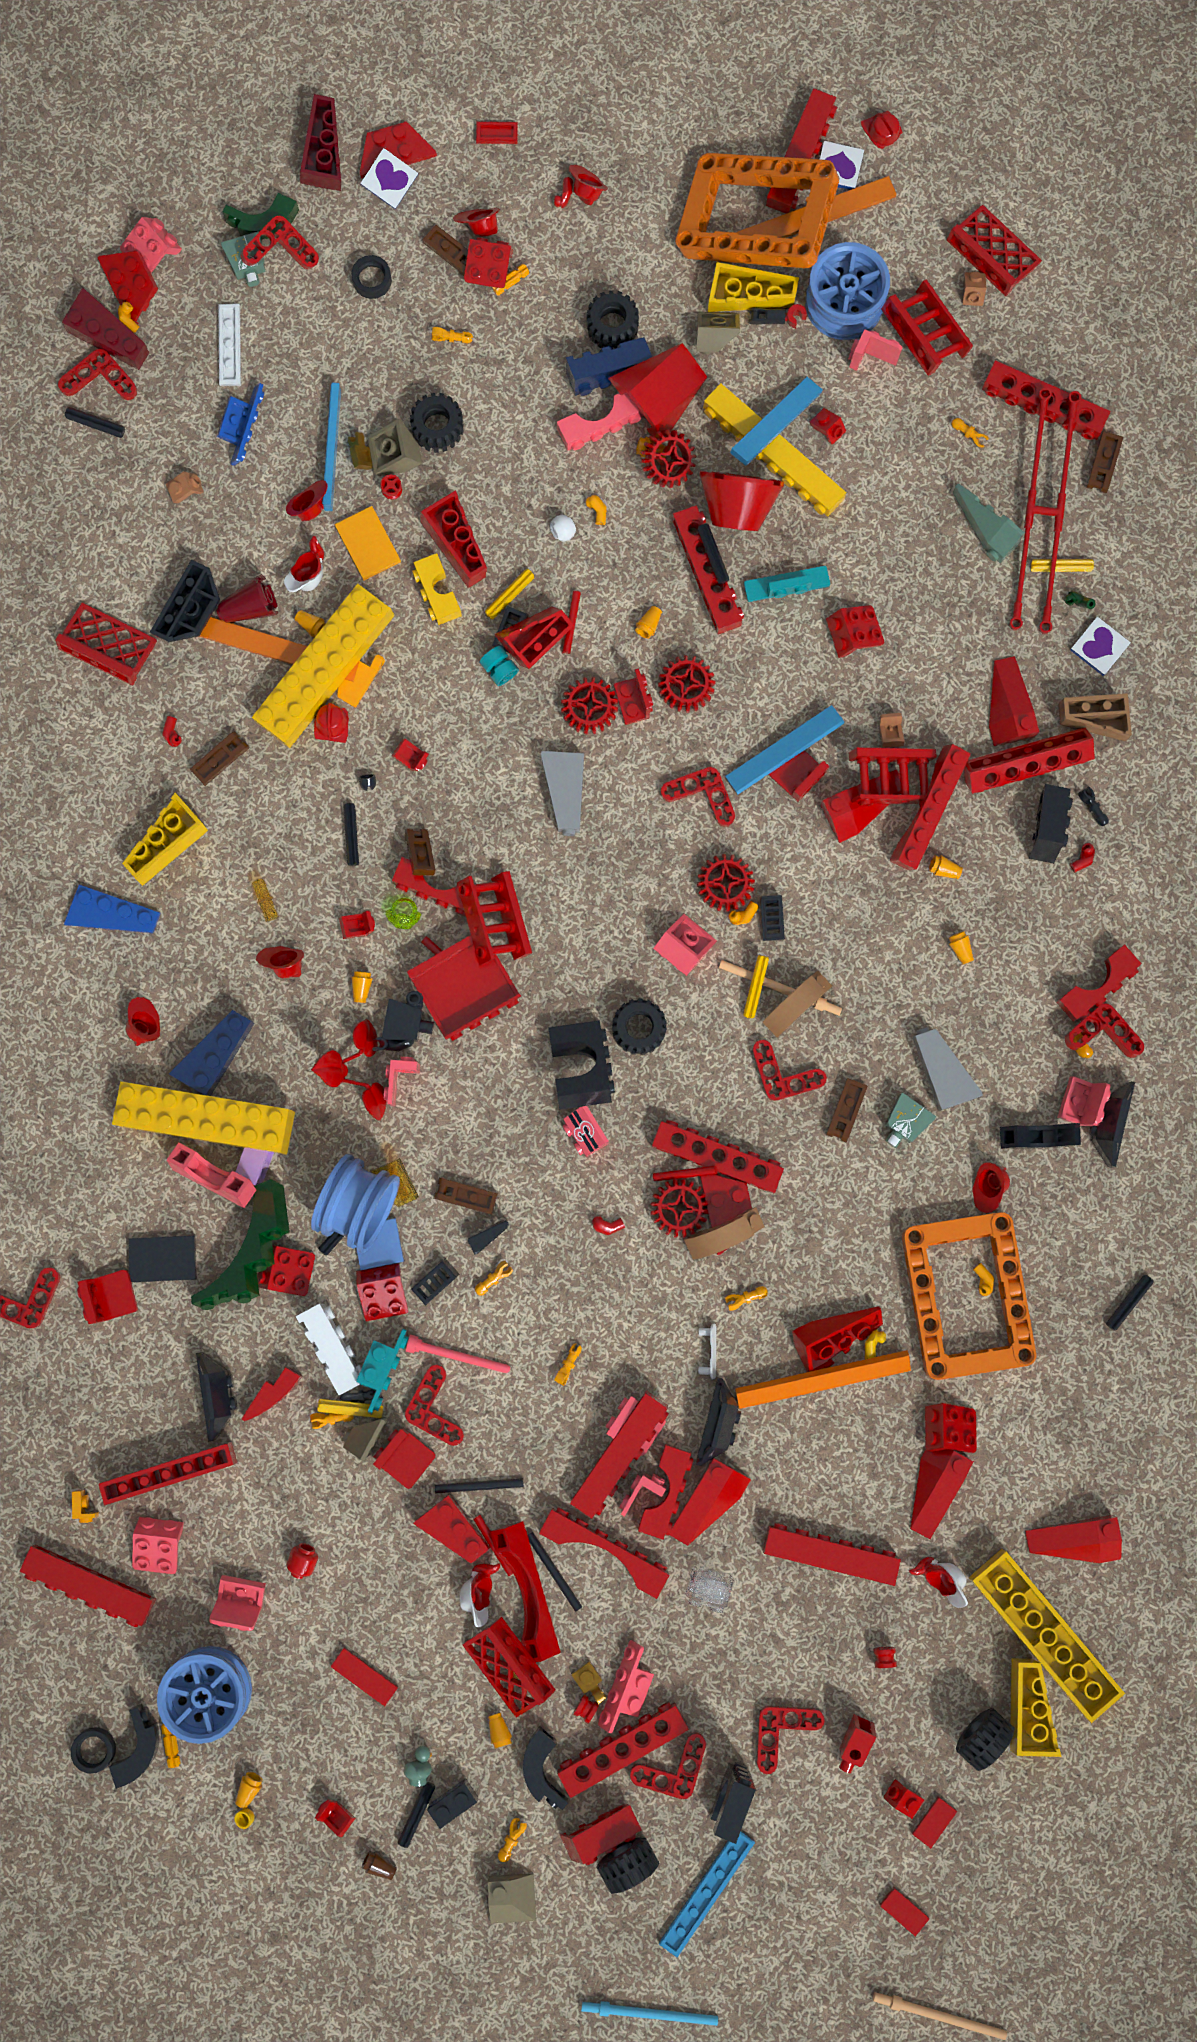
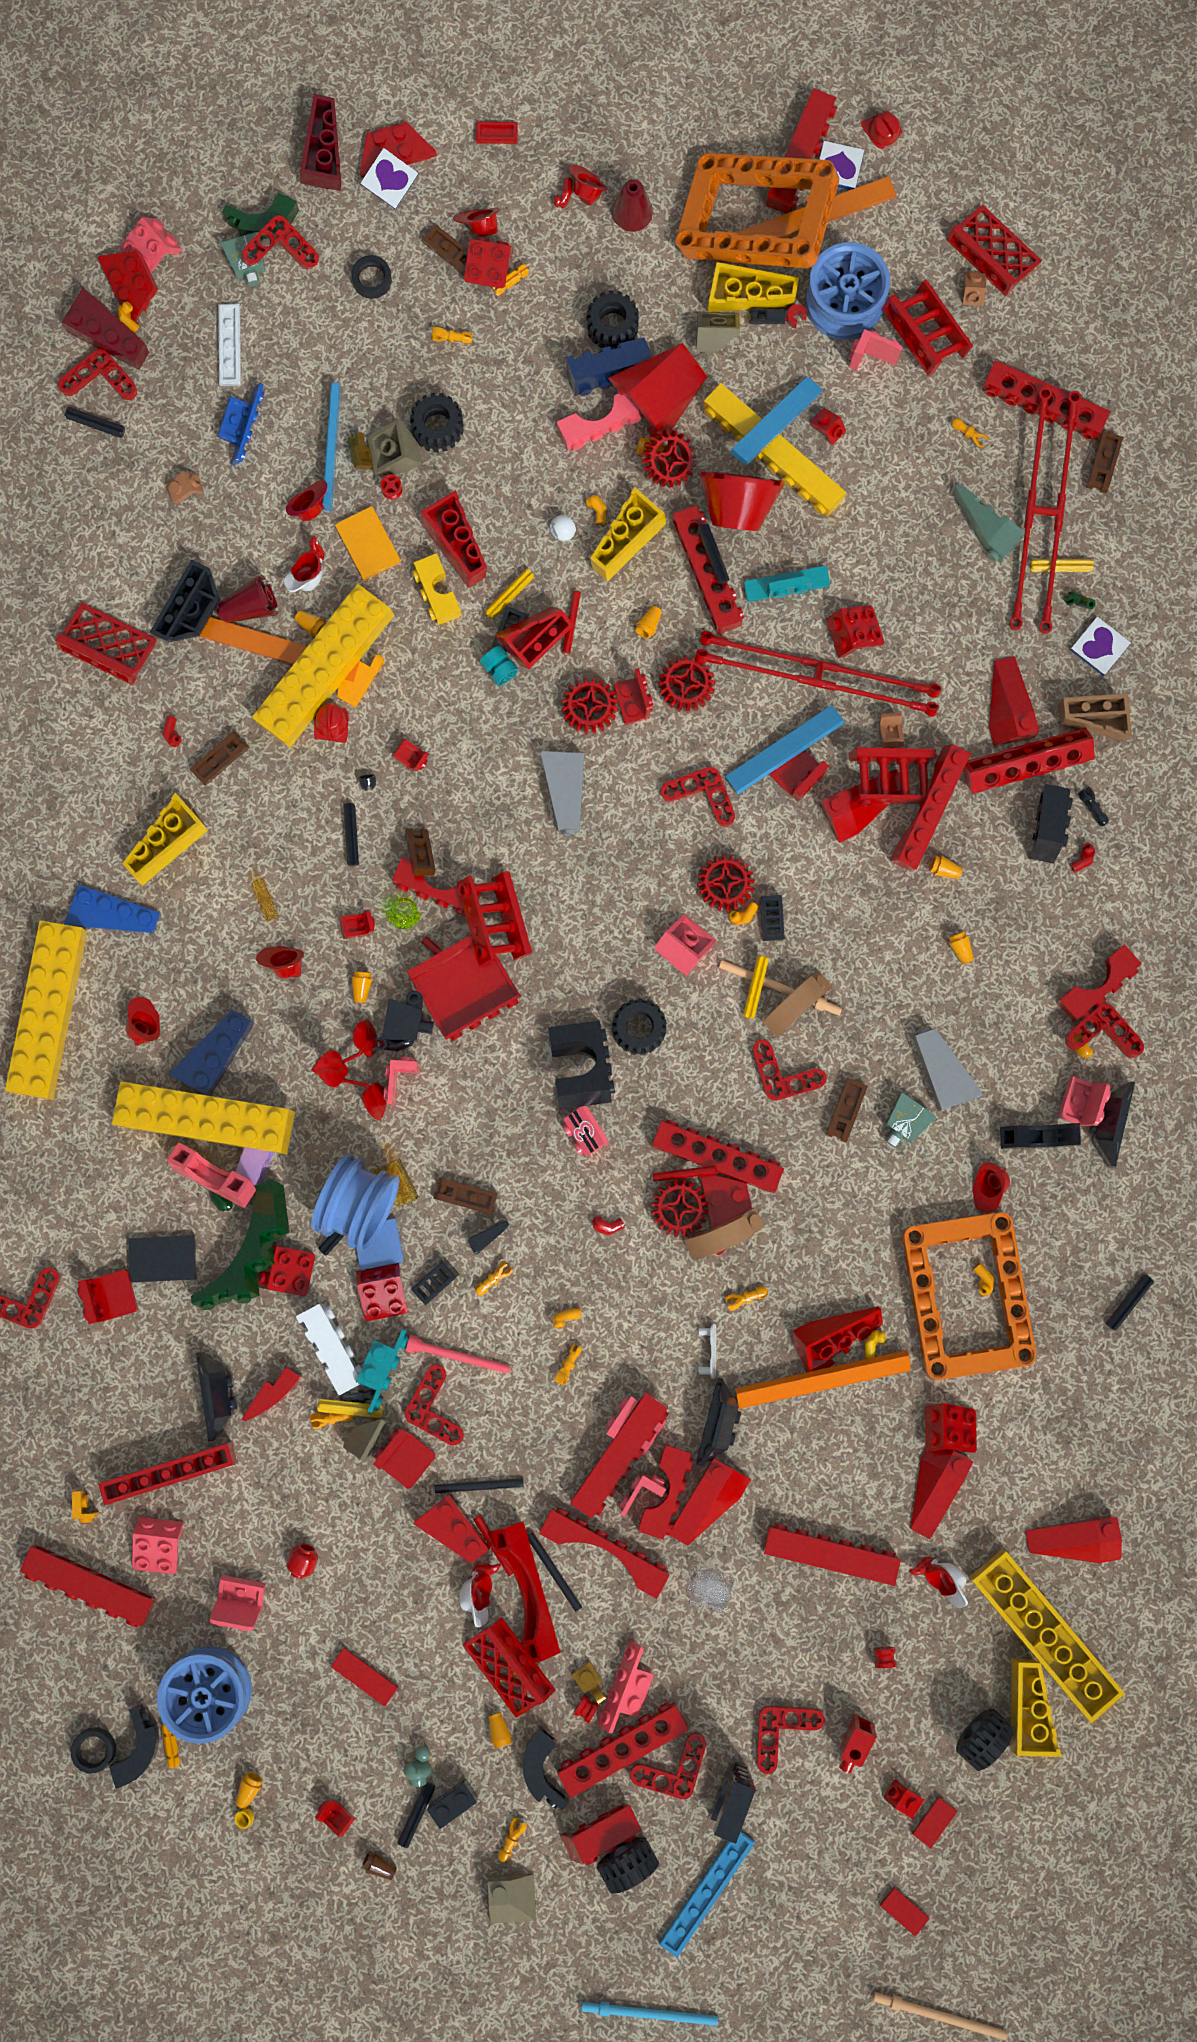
none -> yellow brick [5,920,88,1100]
none -> dark green arm [211,1191,233,1212]
none -> light orange arm [552,1308,582,1329]
none -> yellow wedge [590,487,666,582]
none -> dark red cone [612,179,653,232]
none -> red bar [695,631,941,717]

